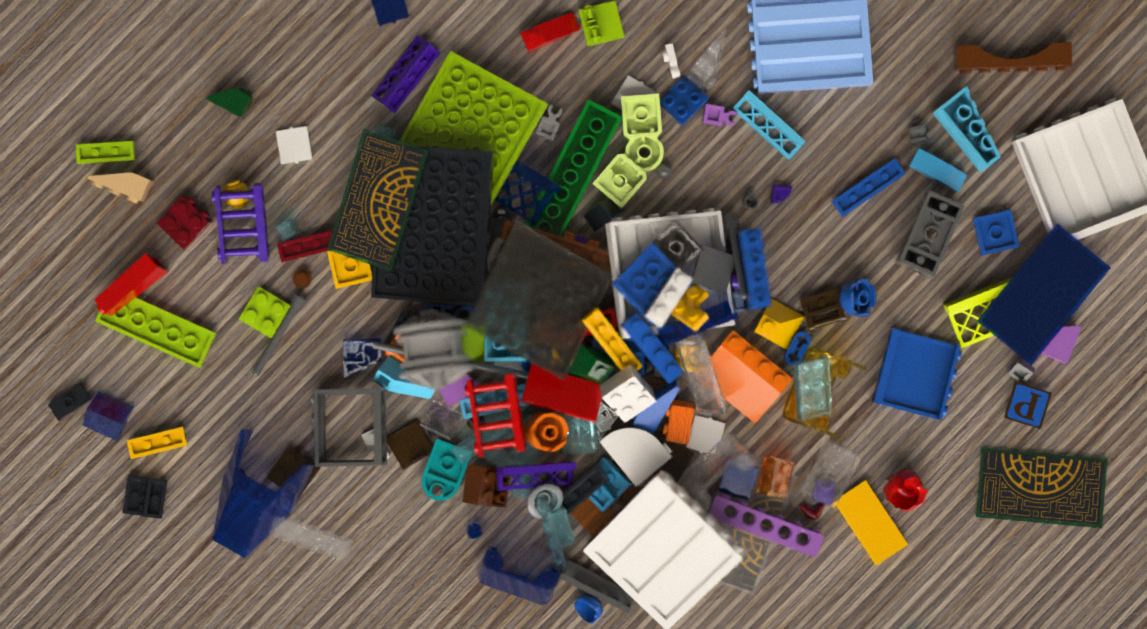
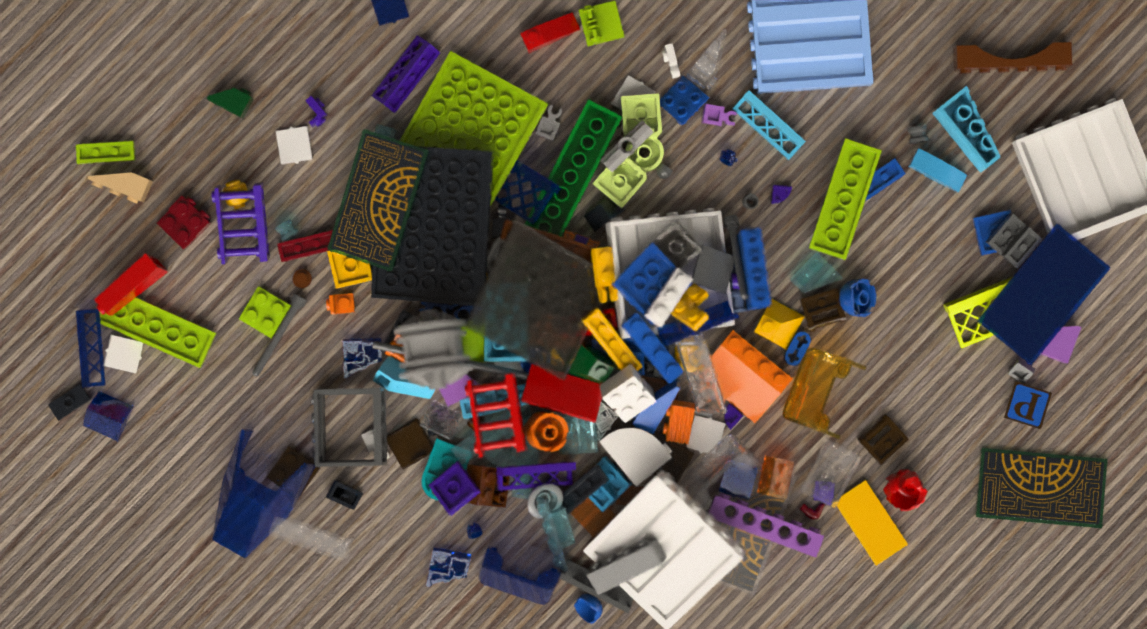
black slope [122,475,168,519] -> none
yellow plate [126,427,188,459] -> none
clear light blue plate [794,357,832,421] -> none
blue panel [872,328,962,420] -> none
dark grey plate [895,190,965,278] -> none
none -> clear blue fence [76,309,106,388]
none -> white piece [103,335,143,373]
none -> dark purple bracket [305,96,328,127]
none -> orange bracket [326,293,355,314]
none -> black slope [326,479,363,510]
none -> clear blue slope [426,547,471,587]
none -> dark purple plate [428,461,481,516]
none -> brick [587,538,667,595]
none -> yellow hinge [591,247,618,303]
none -> light grey piece [600,120,654,172]
none -> clear blue plate [719,149,738,166]
none -> dark purple tile [724,403,743,430]
none -> clear light blue wing [789,252,843,293]
none -> lime plate [809,138,882,260]
none -> dark brown plate [857,414,909,465]
none -> dark grey slope [986,213,1042,268]

